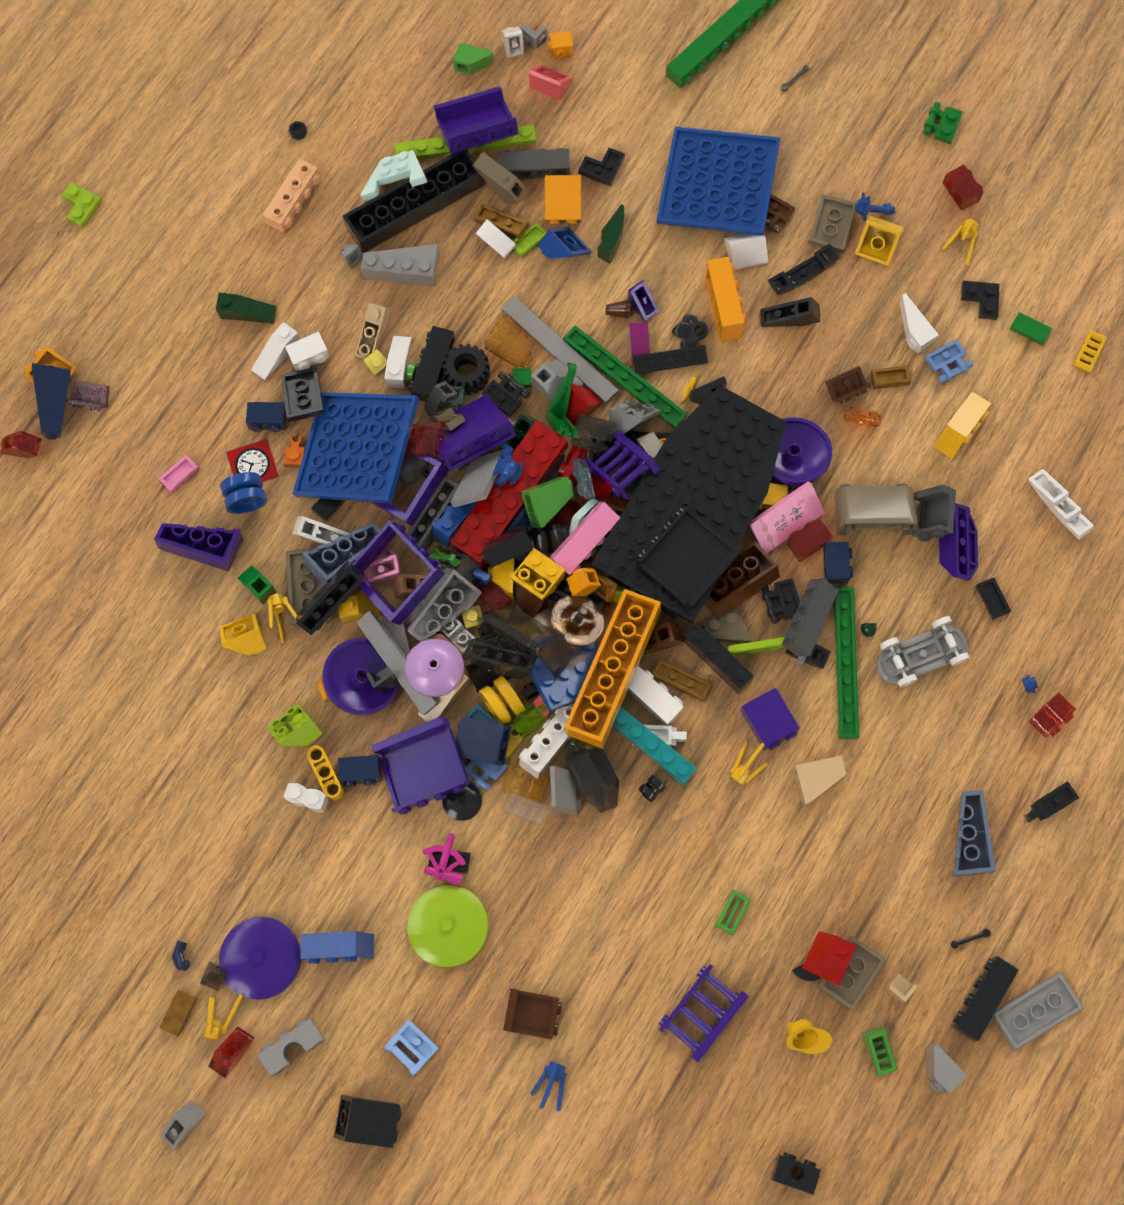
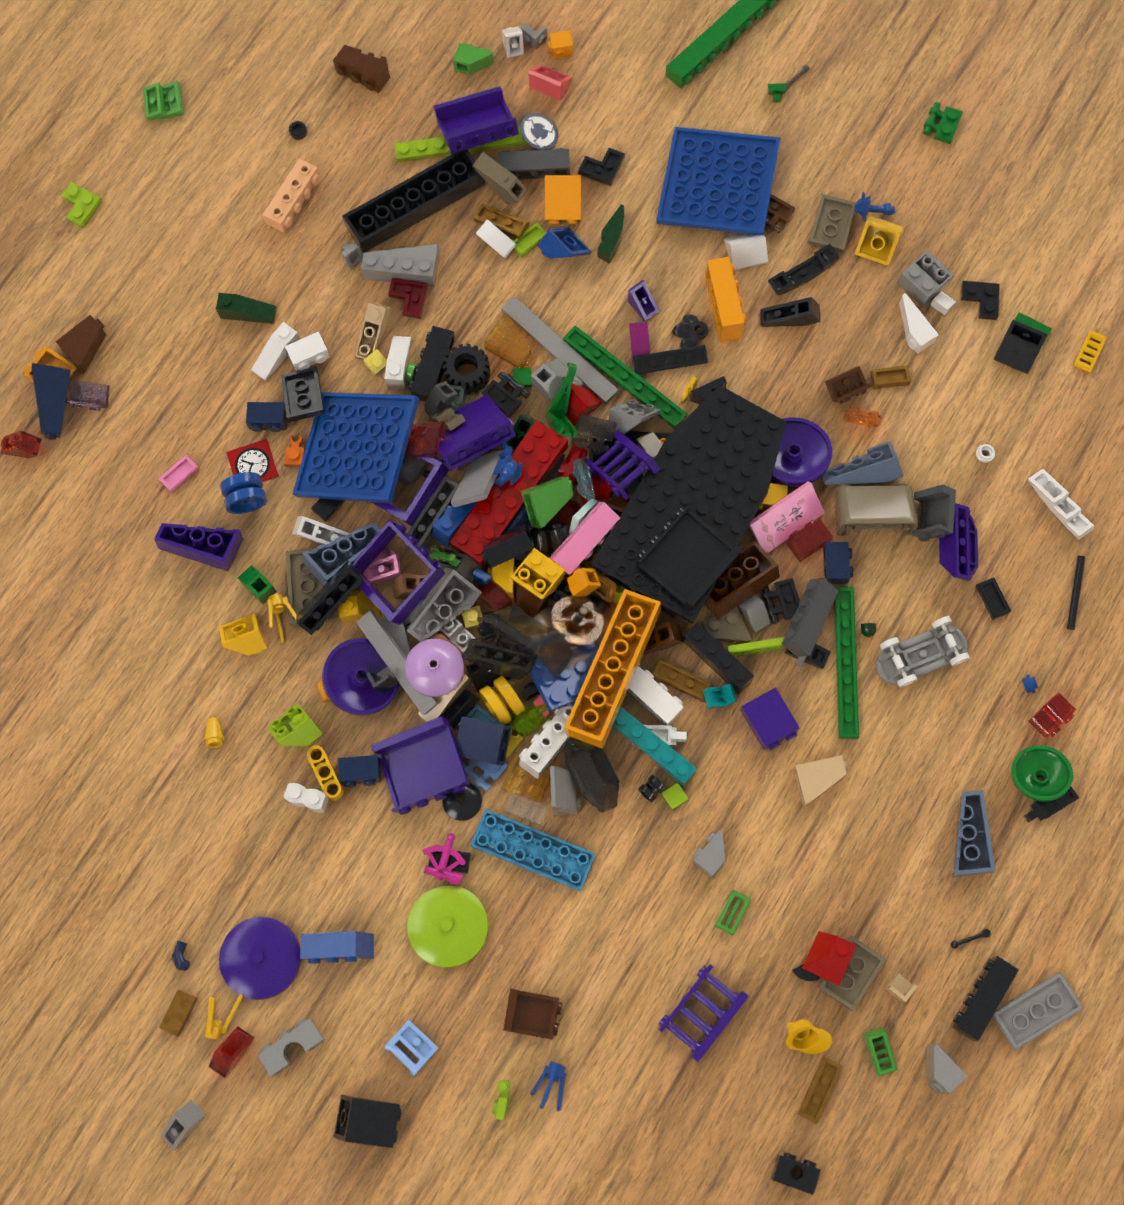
clear smoke slope [200,961,227,991] -> none
light aqua wing [360,150,427,202] -> none
reddish brown cone [606,300,633,318] -> none
yellow plant [730,741,768,786] -> none
medium blue plate [924,339,973,383] -> none
yellow wedge [934,392,991,459] -> none
clear red brick [942,165,984,211] -> none
yellow plant [942,219,979,266] -> none
none -> reddish brown slope [56,315,106,374]
none -> bright green slope [143,81,184,120]
none -> yellow cone [204,717,224,748]
none -> reddish brown wedge [333,45,390,93]
none -> dark red plate [388,278,428,319]
none -> black plate [442,689,479,729]
none -> dark azure plate [470,809,596,891]
none -> lime plate [492,1080,511,1120]
none -> sticker [520,113,558,149]
none -> lime tile [661,782,689,811]
none -> light grey slope [693,830,725,878]
none -> teal bracket [703,684,737,709]
none -> light grey slope [738,595,771,633]
none -> green tile [768,83,786,102]
none -> pearl gold plate [797,1056,843,1124]
none -> sand blue wedge [822,441,903,485]
none -> light grey slope [898,251,953,307]
none -> white slope [931,292,956,315]
none -> white plate [976,444,995,463]
none -> black slope [994,320,1047,374]
none -> green dish [1011,745,1073,802]
none -> black bar [1067,556,1085,630]

